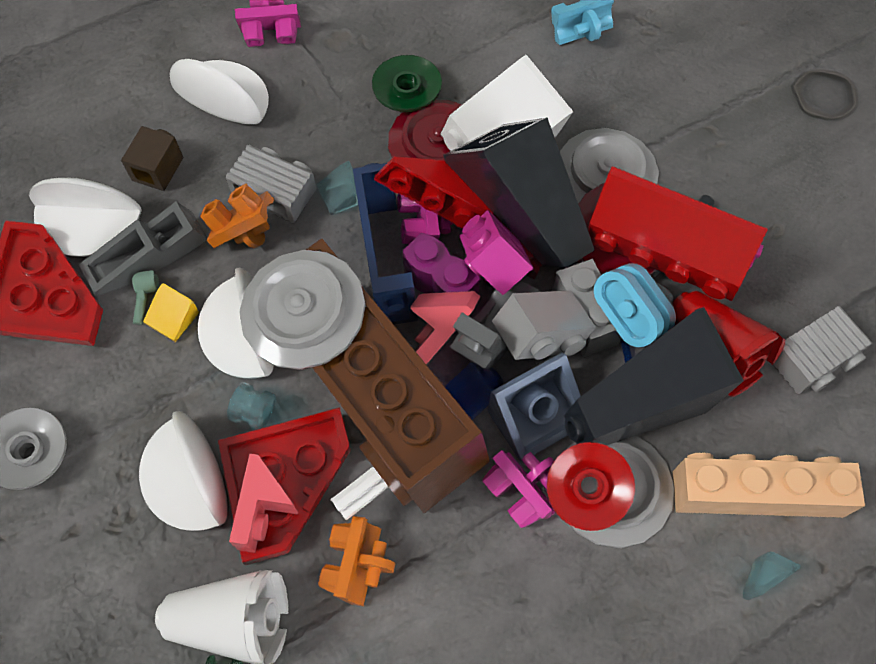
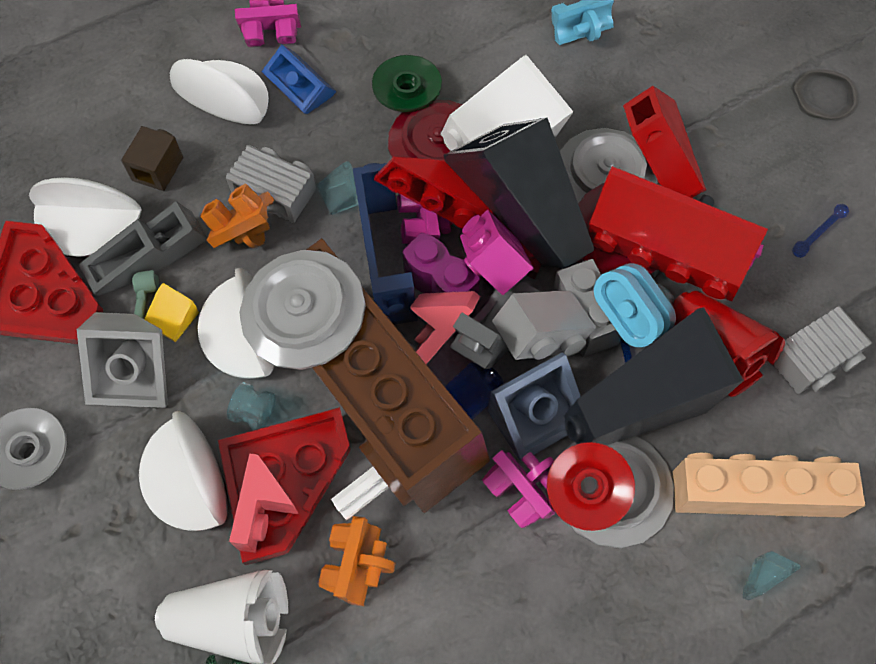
none -> light grey slope [76,312,168,408]
none -> blue slope [261,44,336,114]
none -> red slope [623,86,706,198]
none -> clear blue hinge [792,204,849,258]

